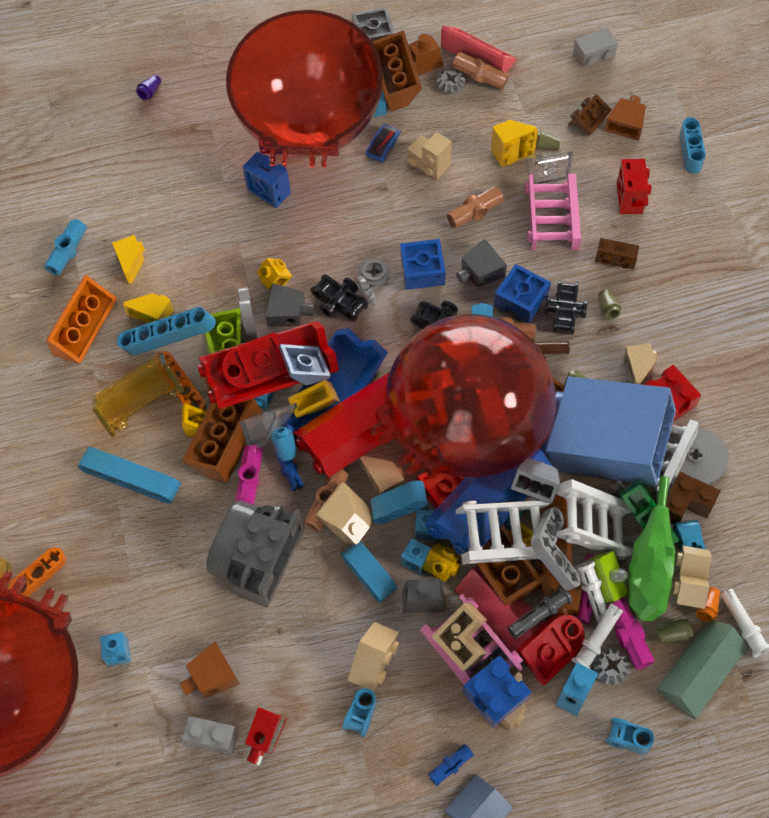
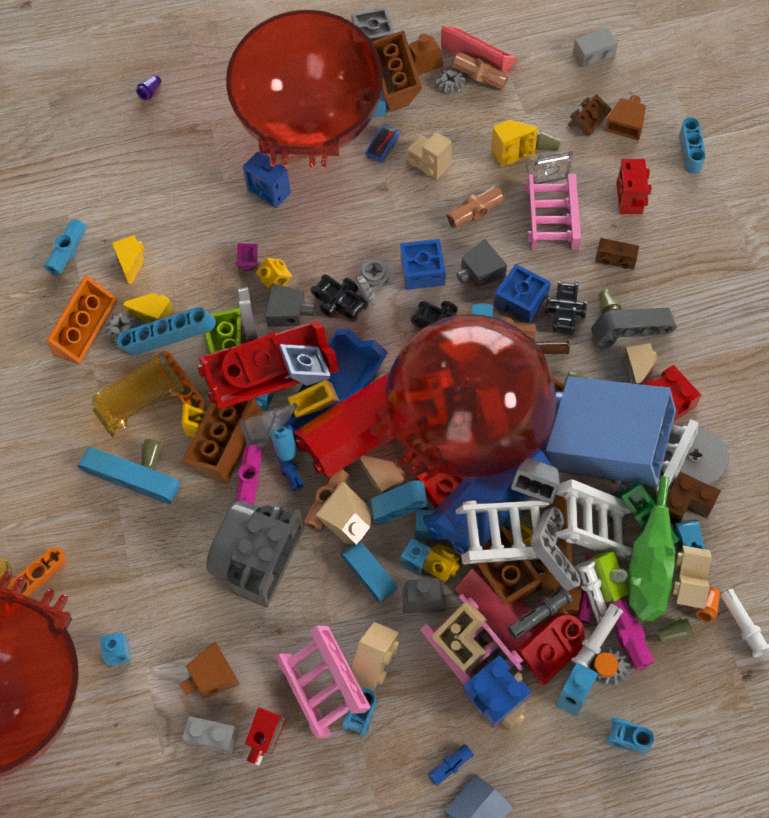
sand green slope [656,620,748,719] -> none
none -> light grey gear [105,312,138,342]
none -> olive cone [141,439,163,470]
none -> magenta bracket [235,243,258,272]
none -> bright pink fence [276,626,371,739]
none -> dark grey beam [591,307,677,349]
none -> orange tile [594,653,618,678]

